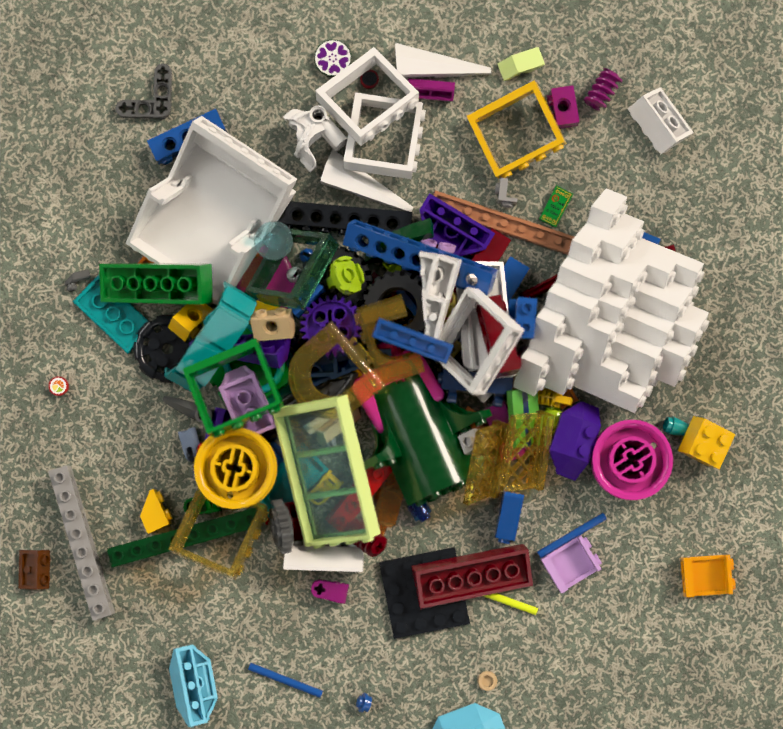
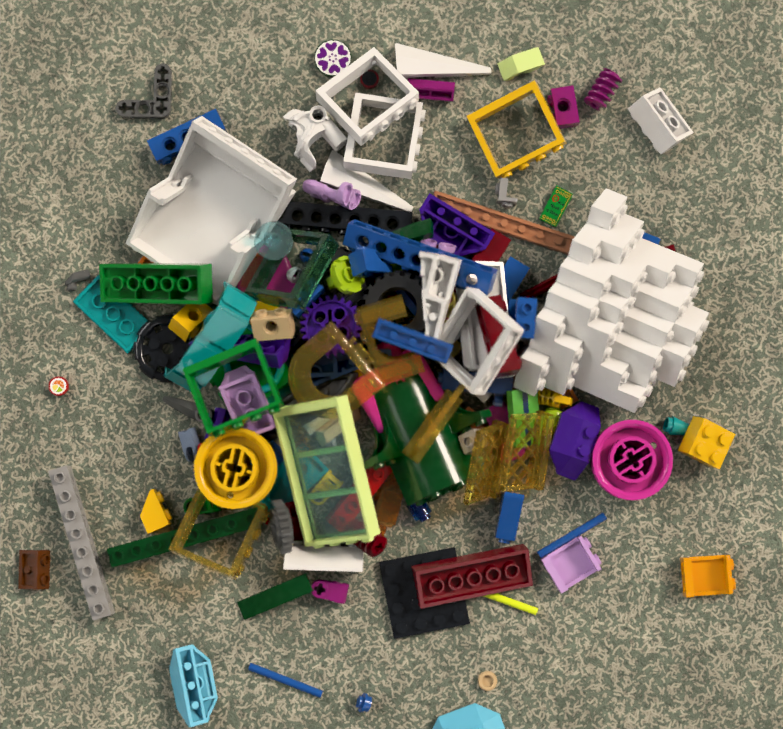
none -> dark green slope [237,573,314,620]
none -> lavender piece [302,179,361,210]
none -> blue arch [348,246,393,279]
none -> clear yellow fence [402,384,465,464]

